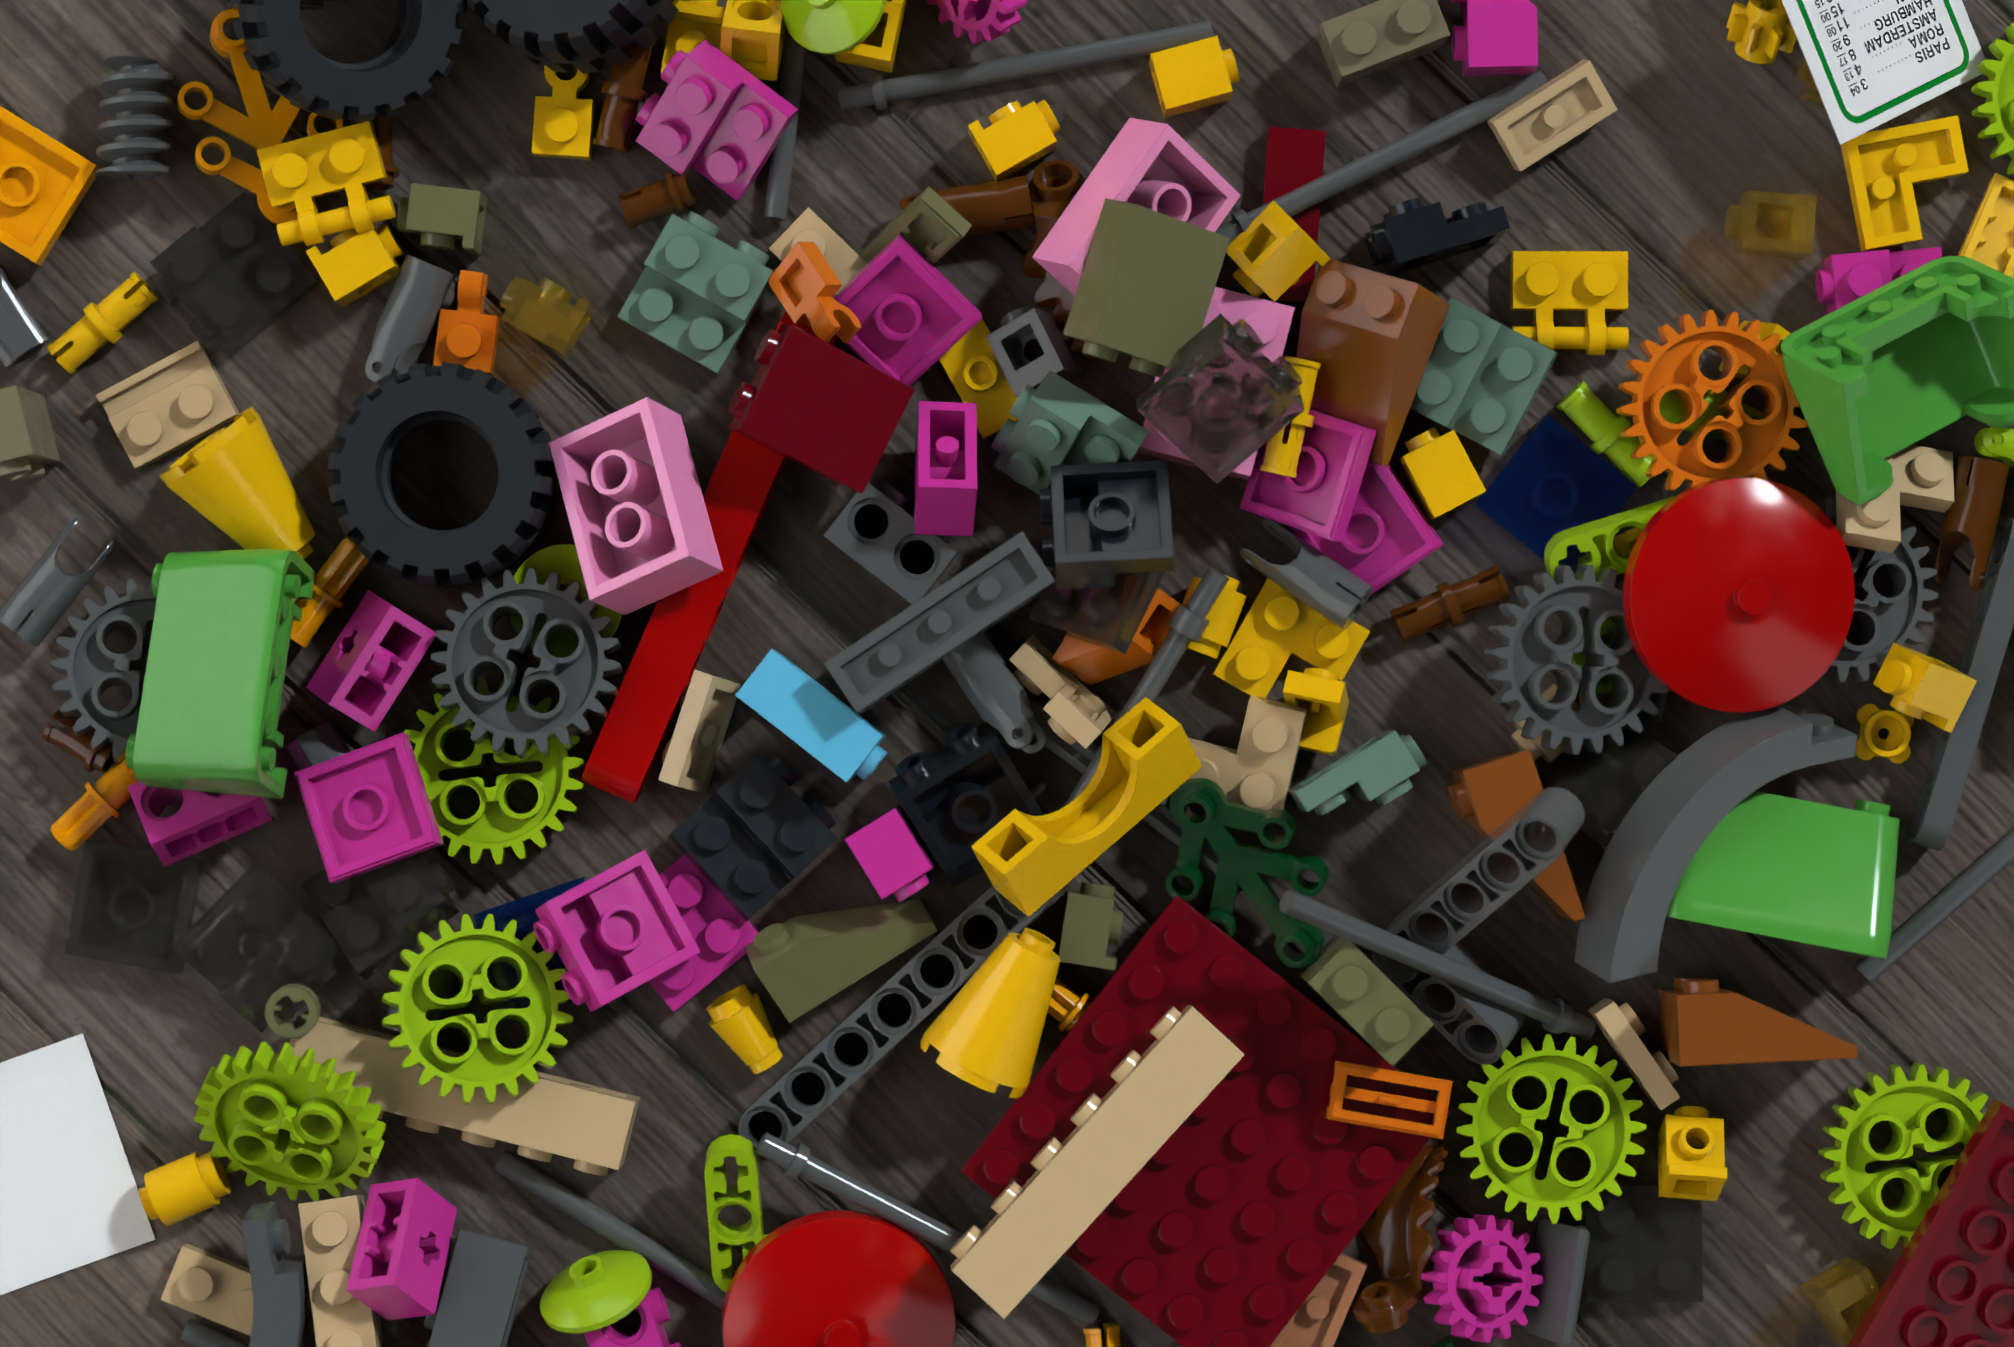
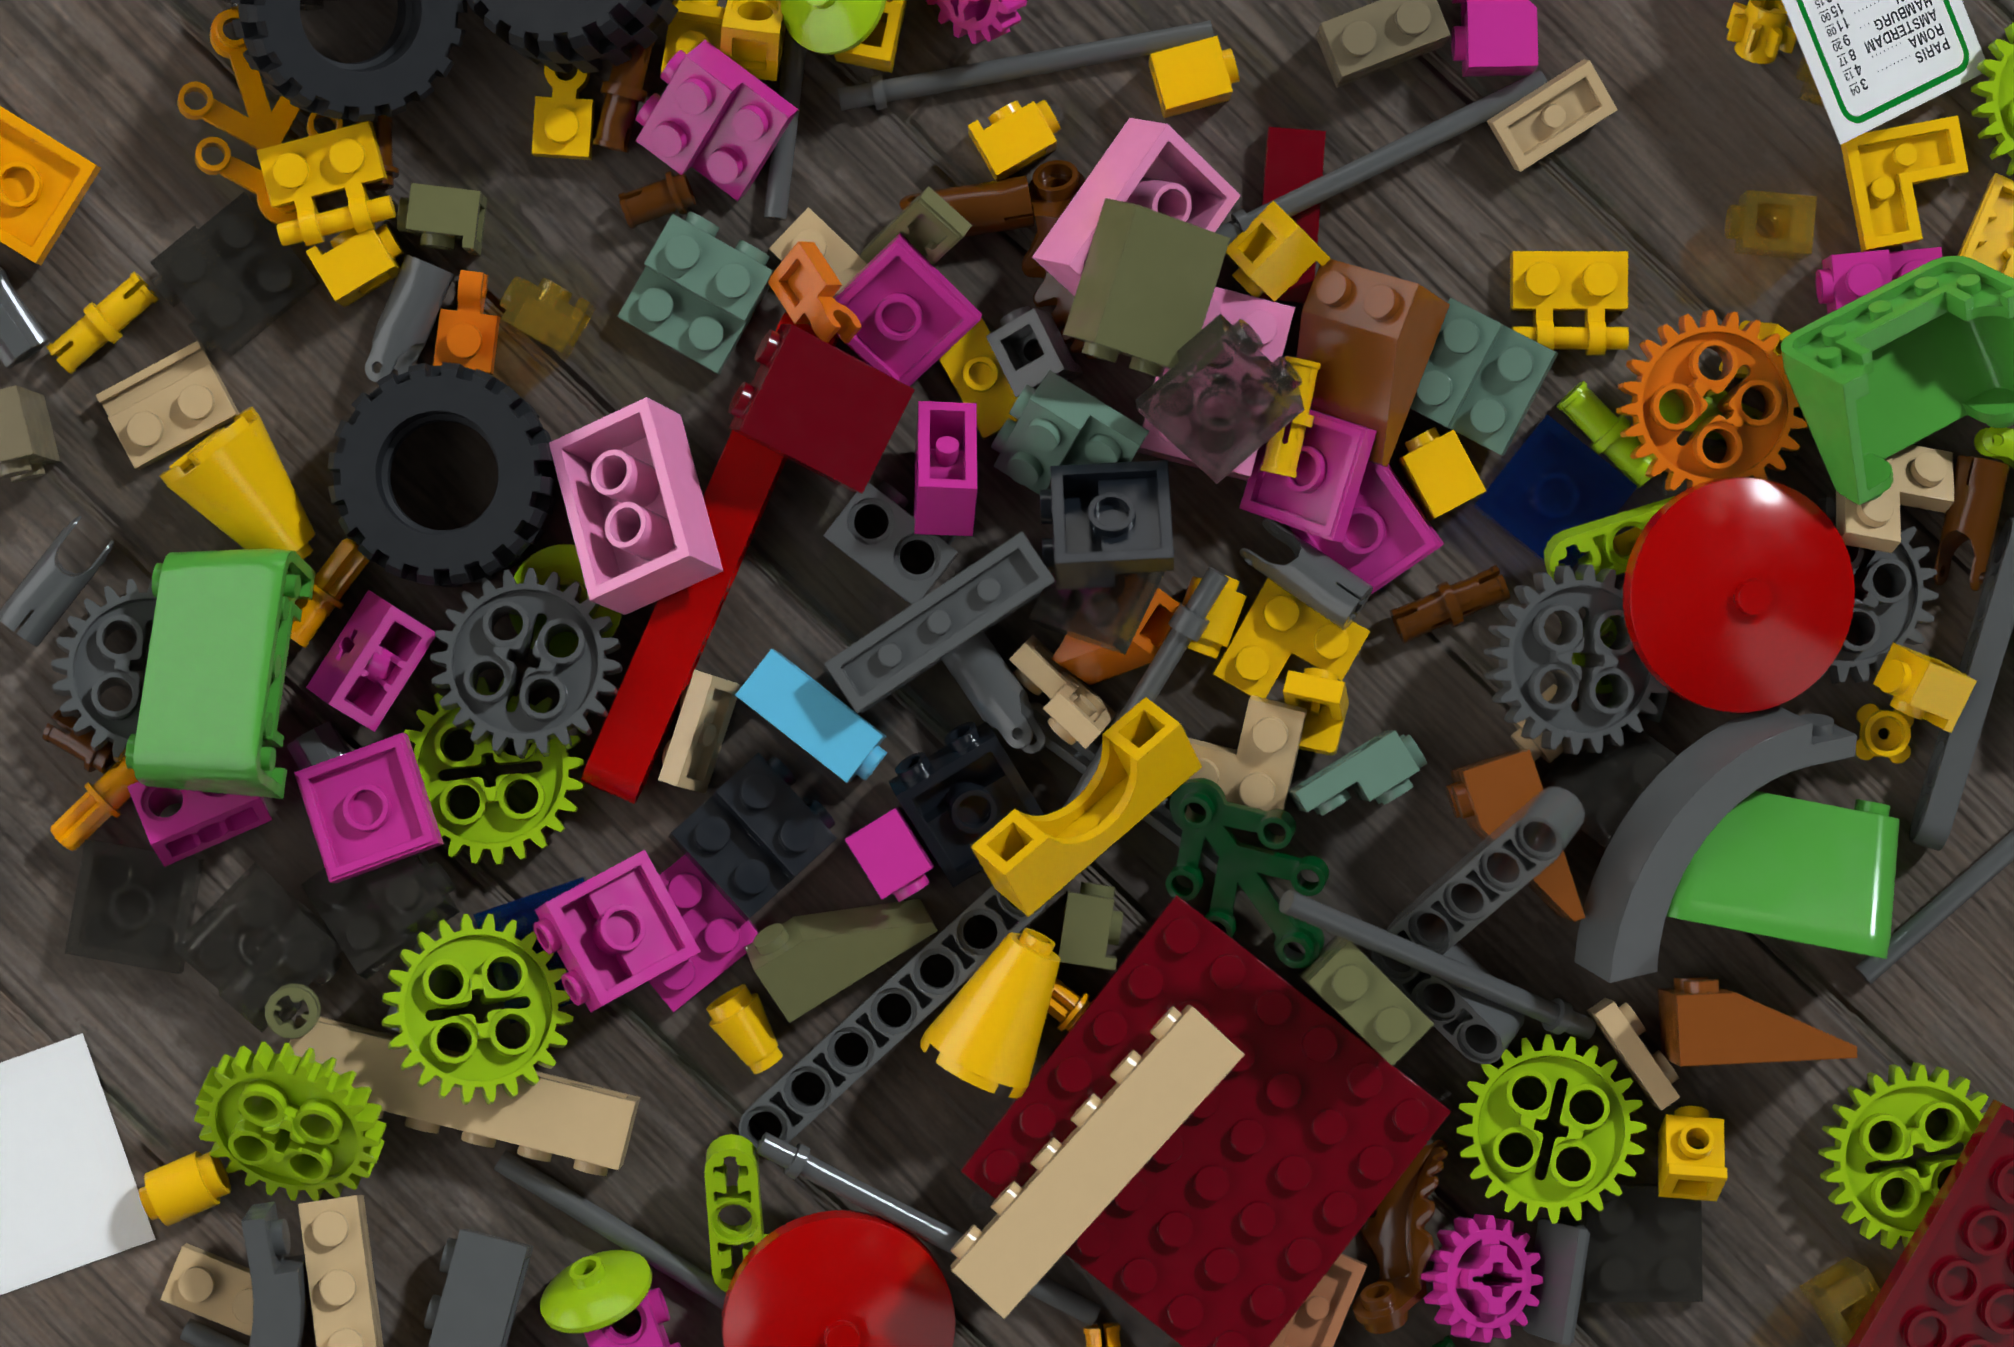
dark grey piece [95,55,176,180] -> none
dark pink brick [346,1178,457,1321] -> none
orange tile [1325,1060,1453,1139] -> none
black plate [1364,197,1510,276] -> none

